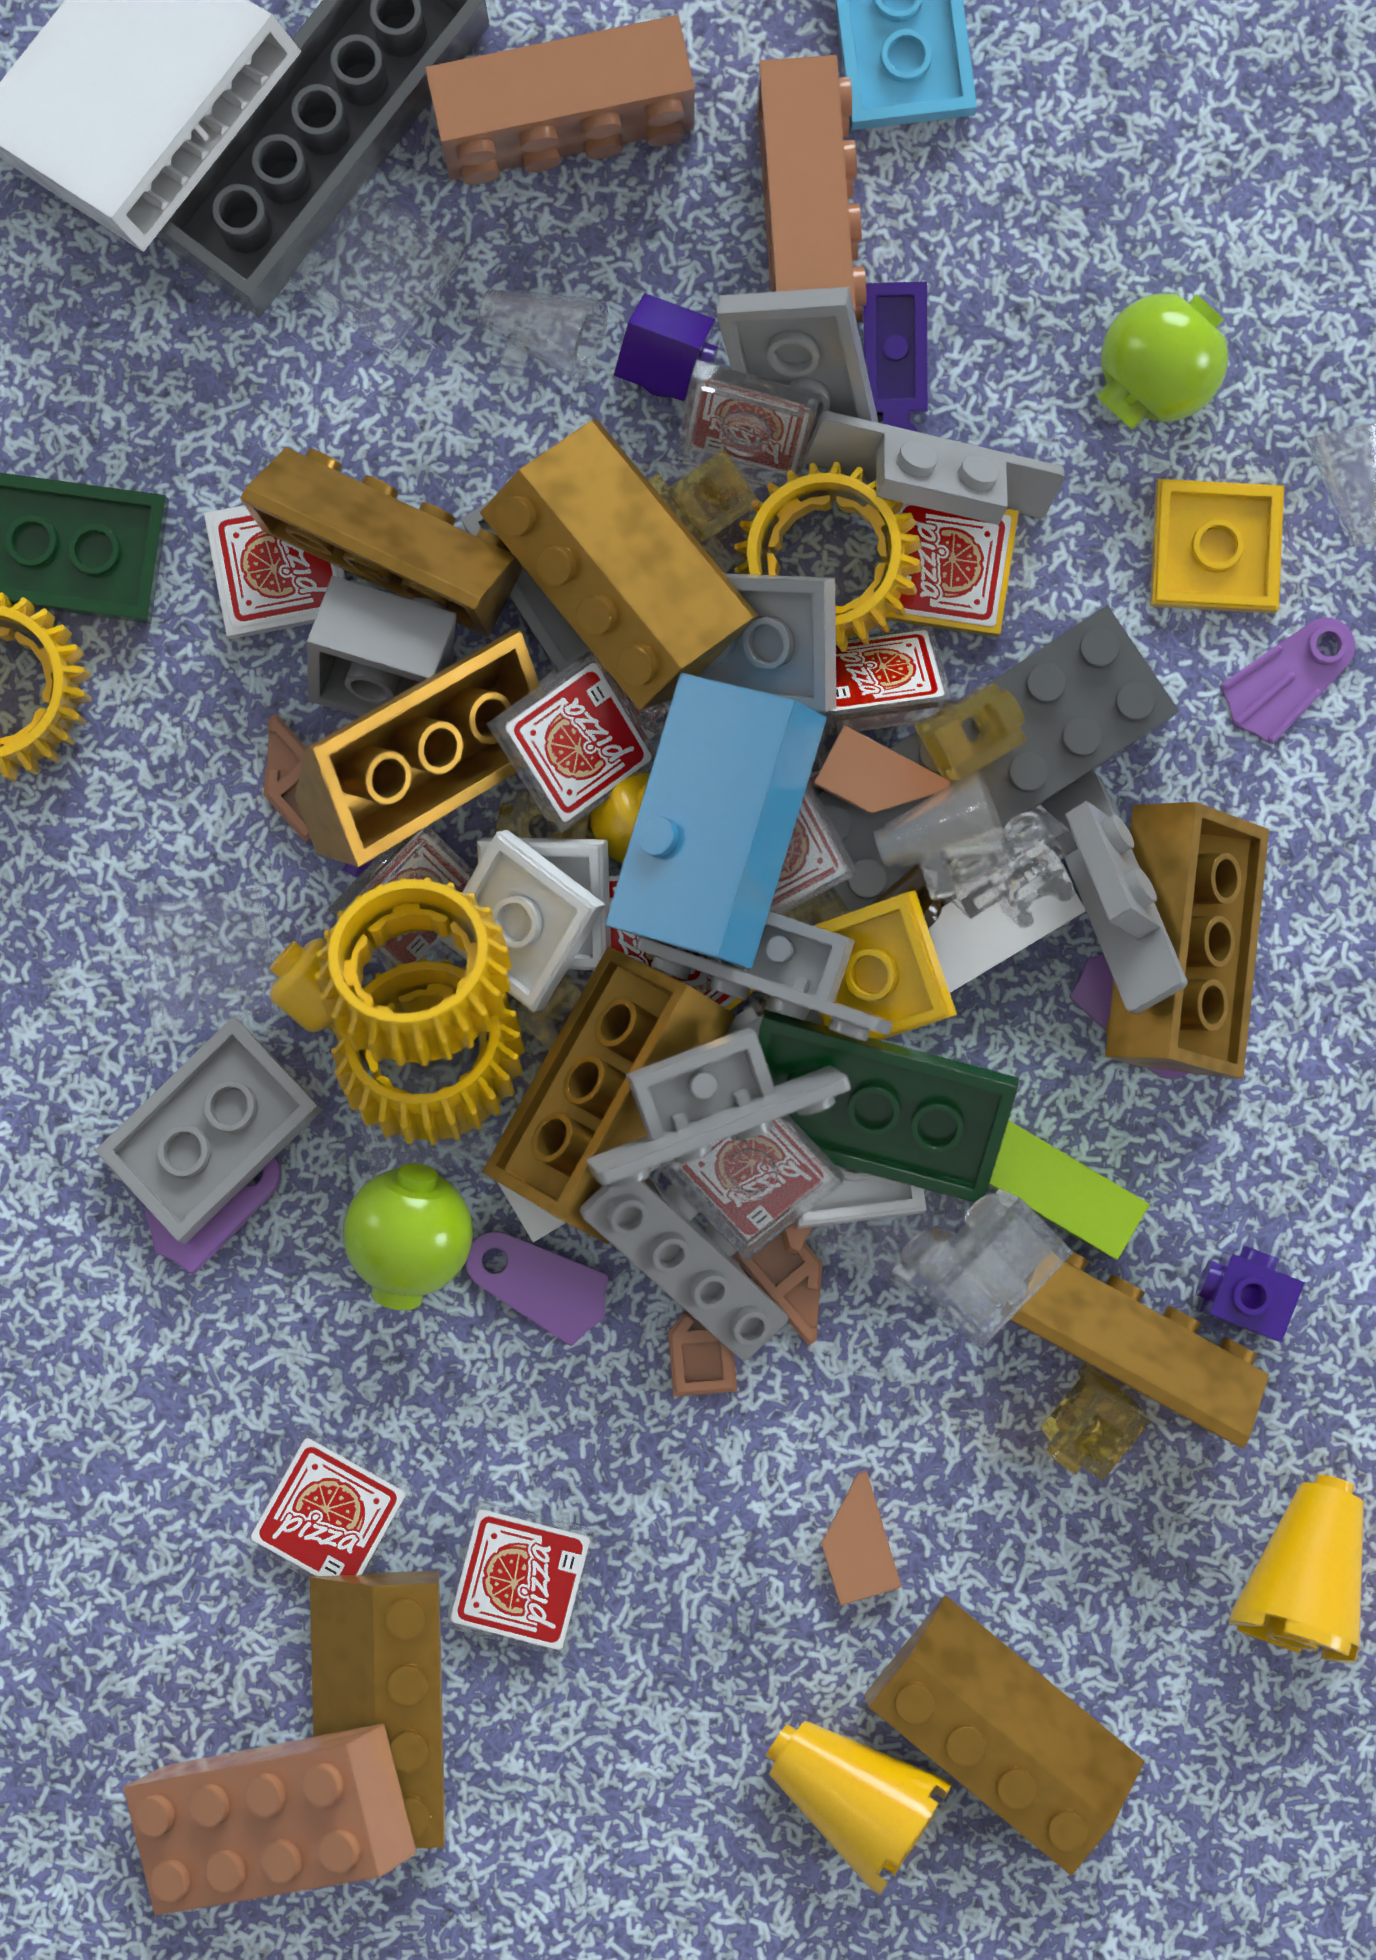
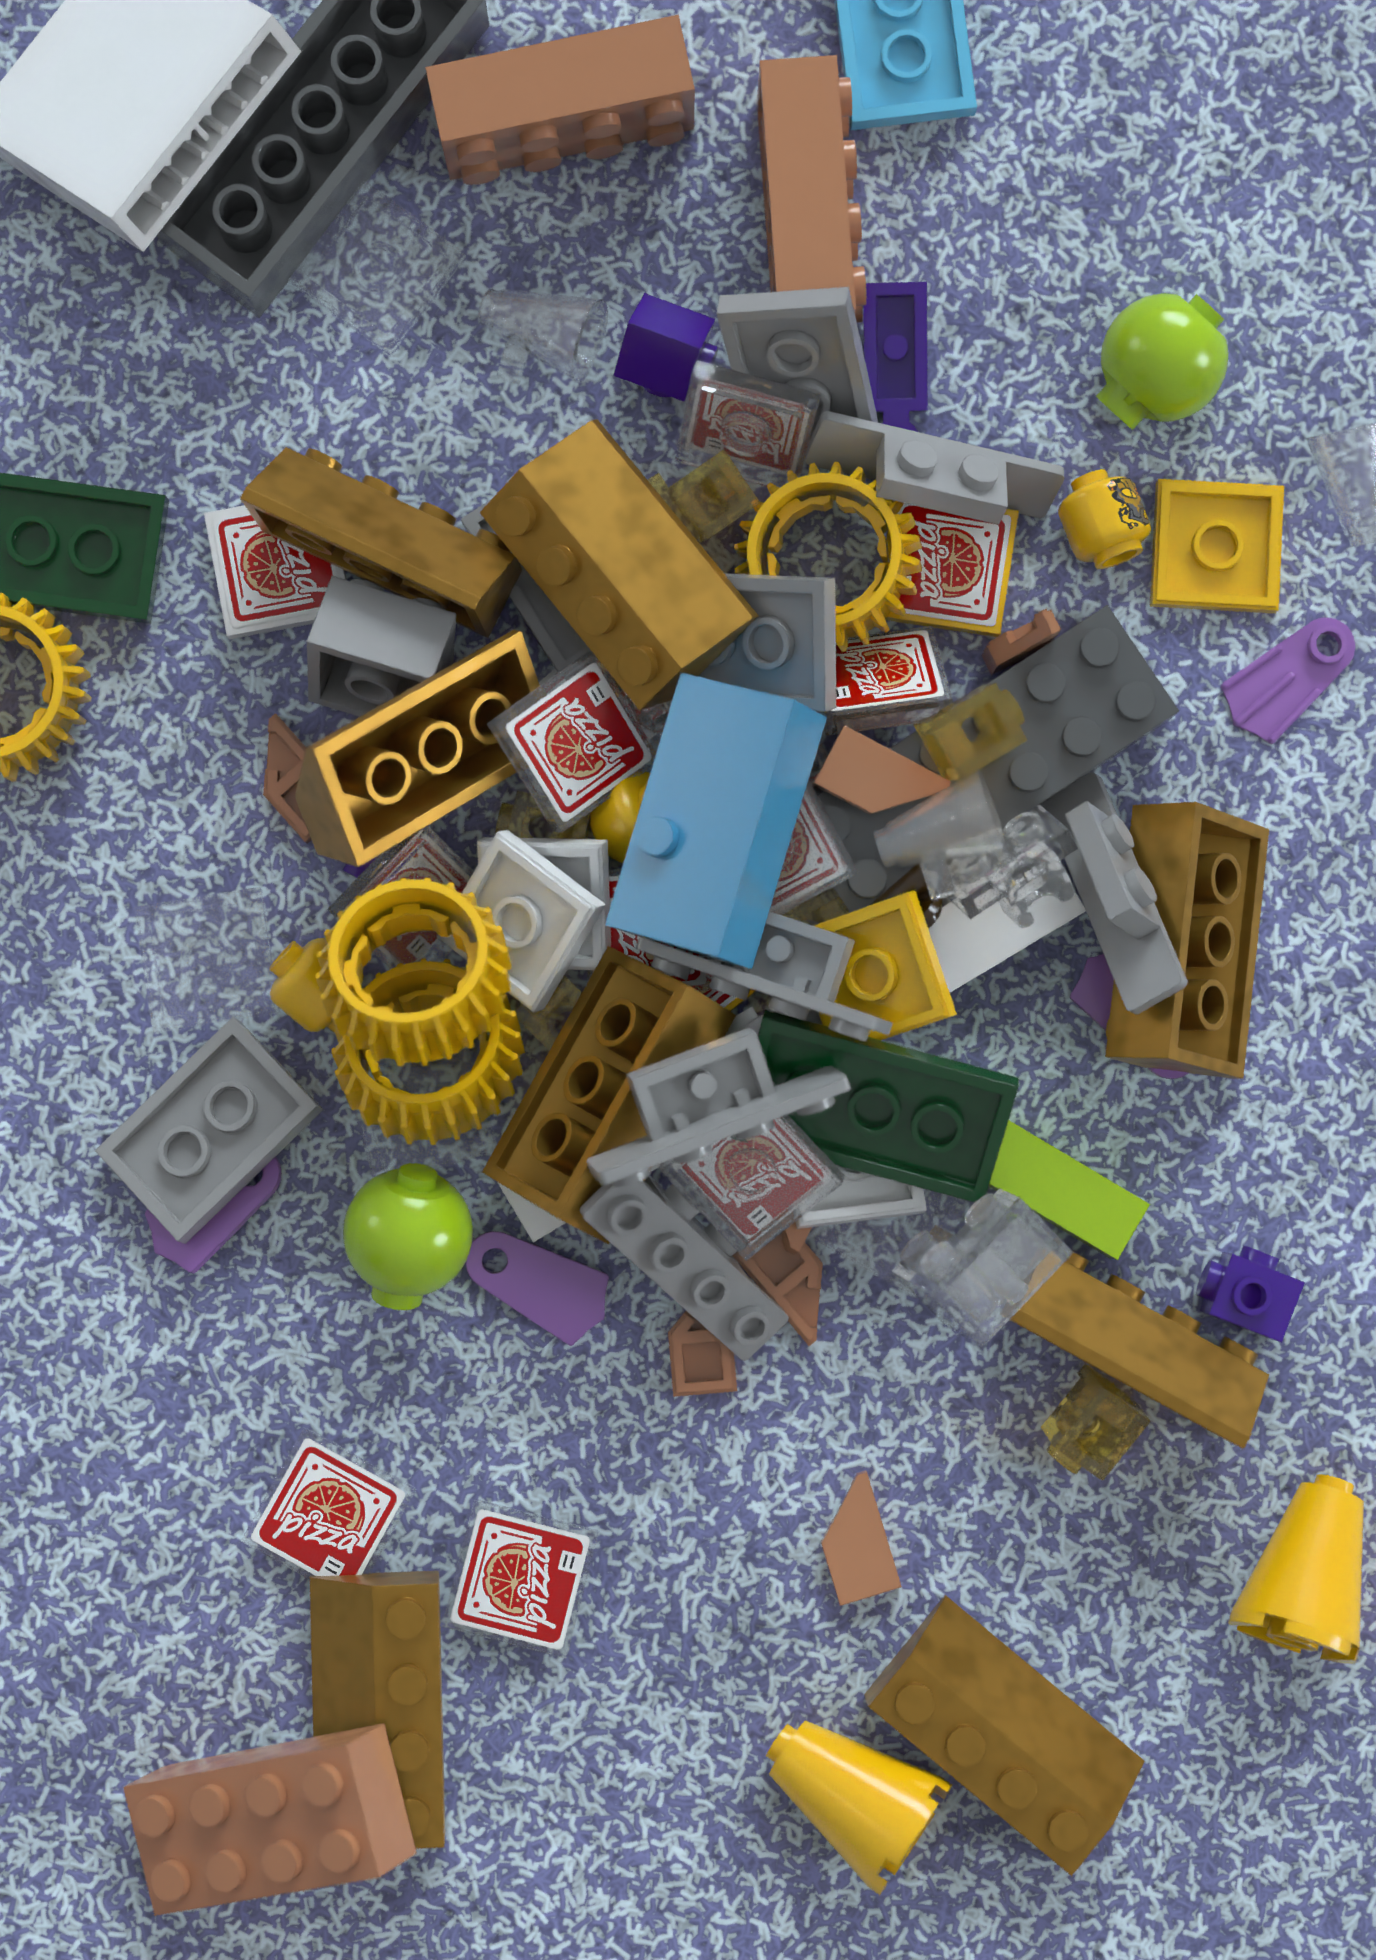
none -> nougat tile [982,609,1061,675]
none -> yellow head [1058,469,1151,569]

